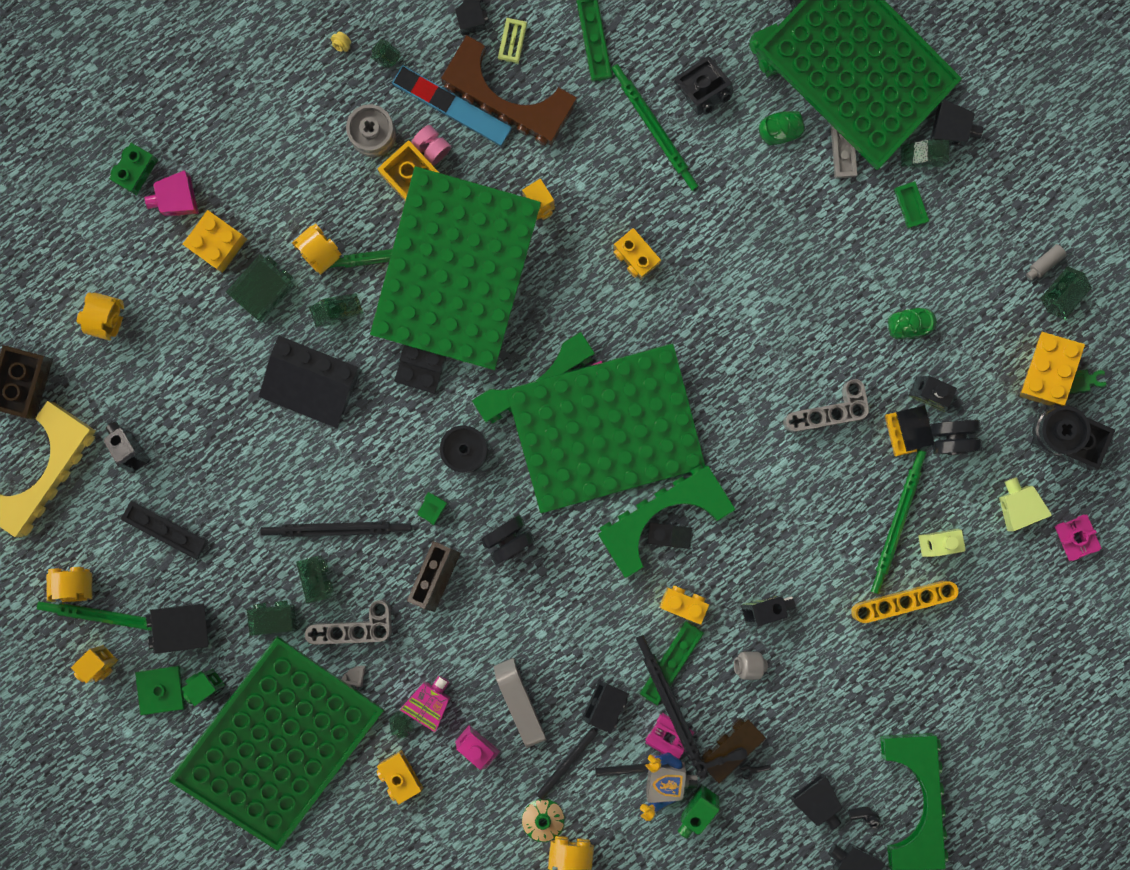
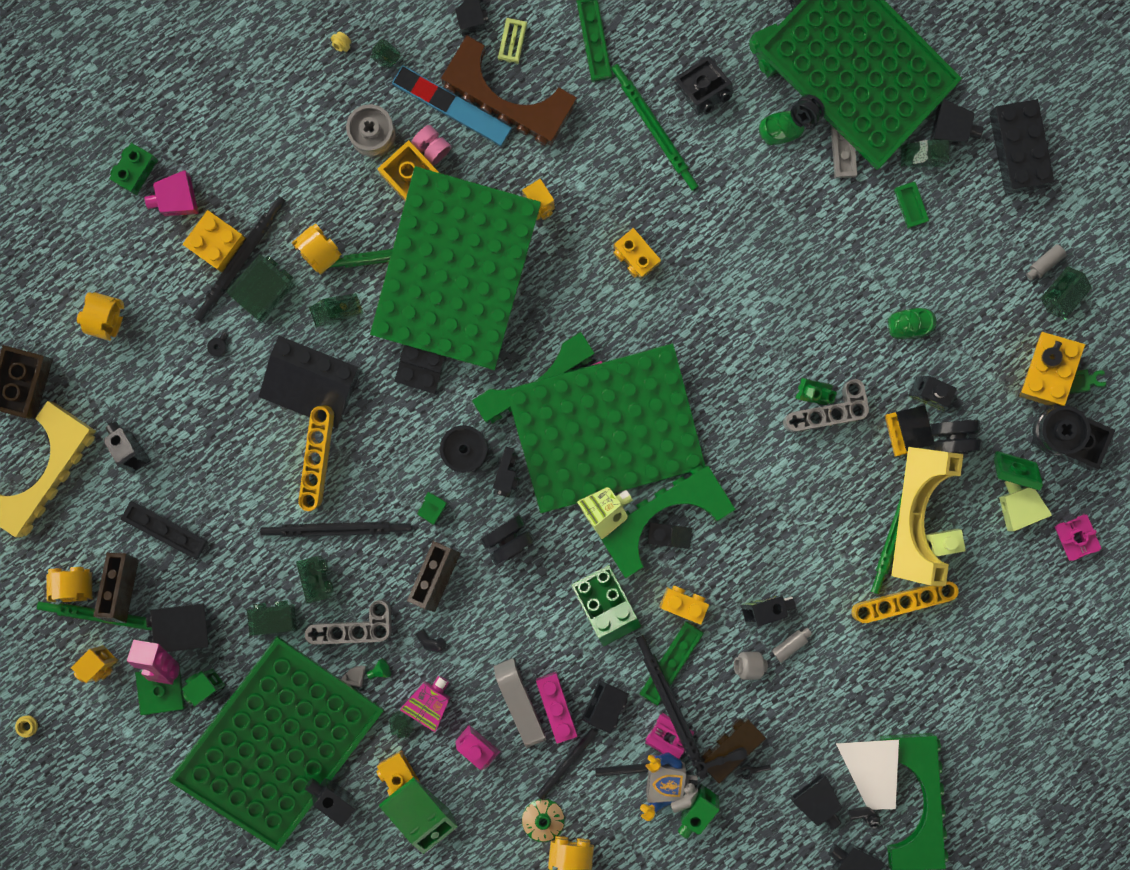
none -> light yellow plate [15,715,38,738]
none -> dark brown brick [93,552,139,623]
none -> dark pink arch [127,640,180,685]
none -> black axle [193,196,286,322]
none -> black piece [207,332,229,357]
none -> yellow beam [298,405,334,511]
none -> black torso [305,778,356,827]
none -> green rock [367,658,392,680]
none -> green slope [379,777,458,854]
none -> black arm [415,629,446,653]
none -> black plate [493,446,520,498]
none -> dark pink arch [536,671,577,744]
none -> green slope [571,565,642,647]
none -> yellowish green torso [577,488,633,539]
none -> light grey arm [671,783,698,813]
none -> light grey cylinder [772,628,812,663]
none -> black wheel [791,94,825,130]
none -> green hips [795,378,837,405]
none -> white sticker [836,740,899,810]
none -> light yellow arch [891,447,963,586]
none -> black brick [989,99,1054,195]
none -> green plate [993,451,1043,491]
none -> black piece [1041,341,1063,368]

